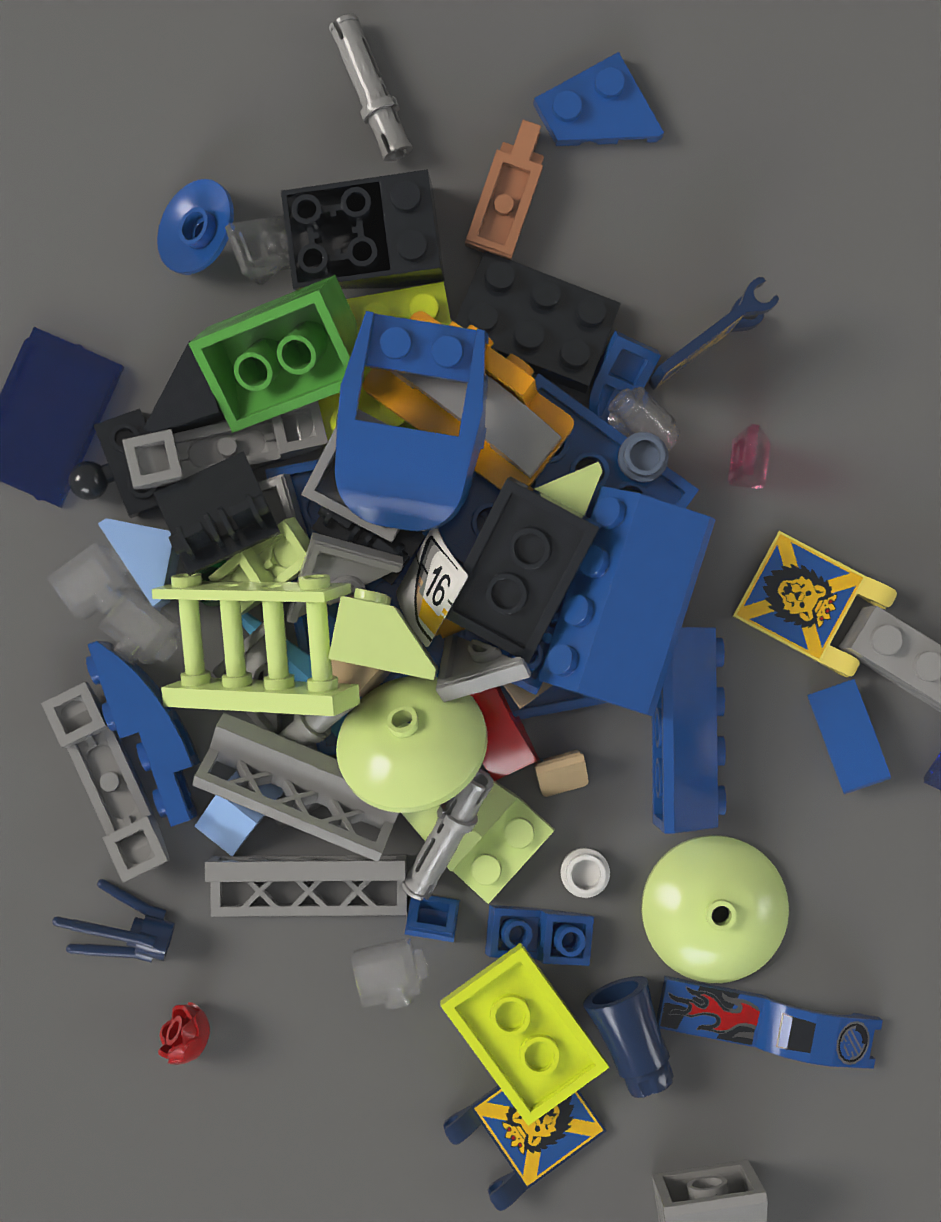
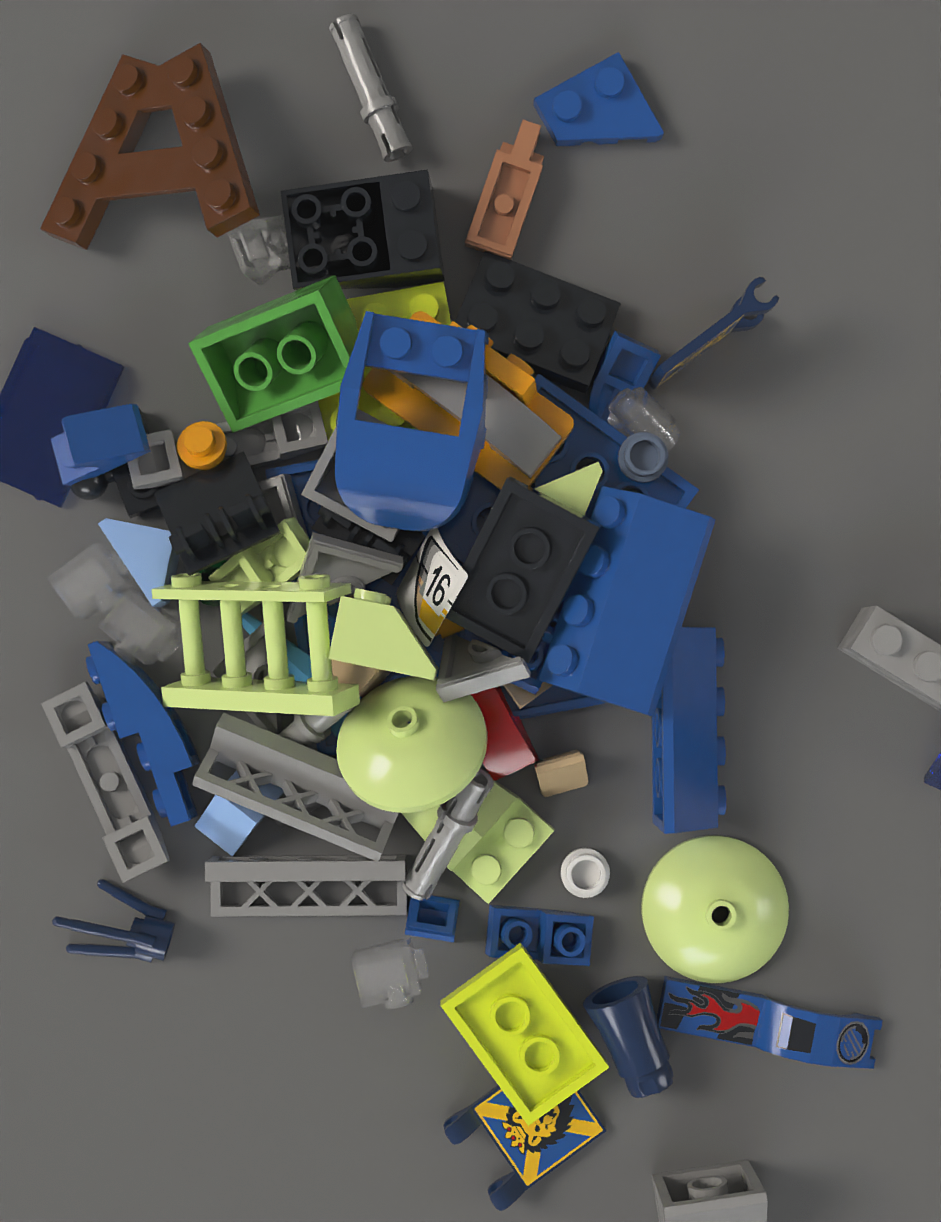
black slope [143,341,225,433] -> none
blue dish [157,179,234,275] -> none
red plate [158,1002,210,1065] -> none
clear pink slope [727,424,770,489] -> none
flag [732,531,897,677] -> none
blue slope [807,679,891,794] -> none
none -> reddish brown plate [40,43,260,250]
none -> blue slope [51,404,151,486]
none -> light orange plate [177,421,227,470]

